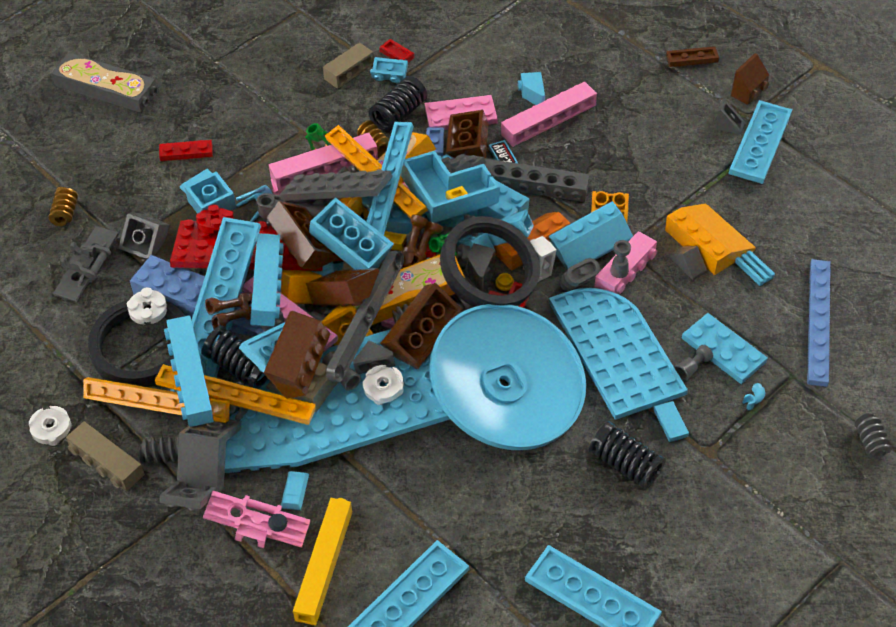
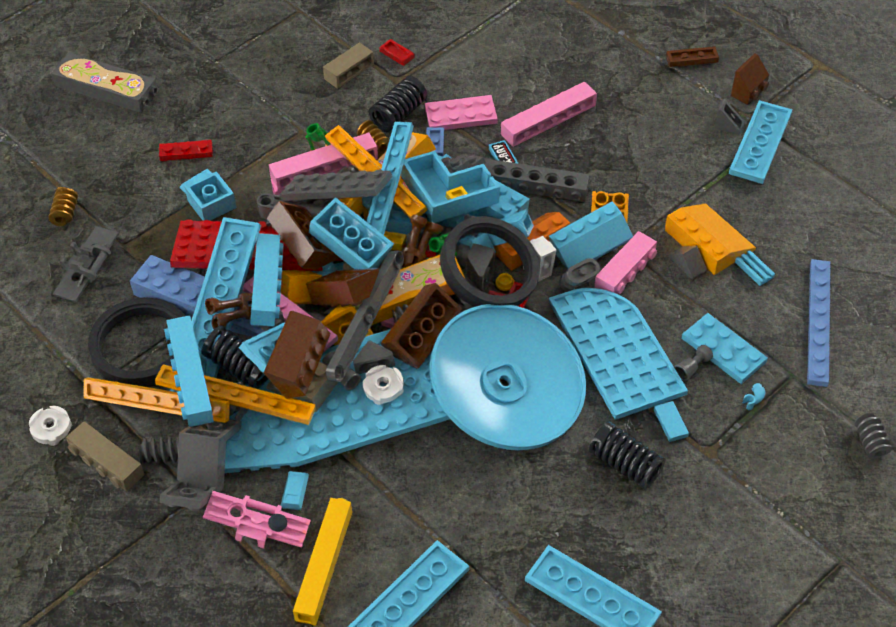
dark grey slope [119,213,170,259] -> none
white plate [127,288,167,325] -> none
red plate [196,205,234,233] -> none
medium azure plant [236,185,273,222] -> none
medium azure bracket [370,57,408,83] -> none
reddish brown slope [446,109,488,158] -> none
medium azure slope [518,72,545,105] -> none
dark grey piece [610,240,631,278] -> none

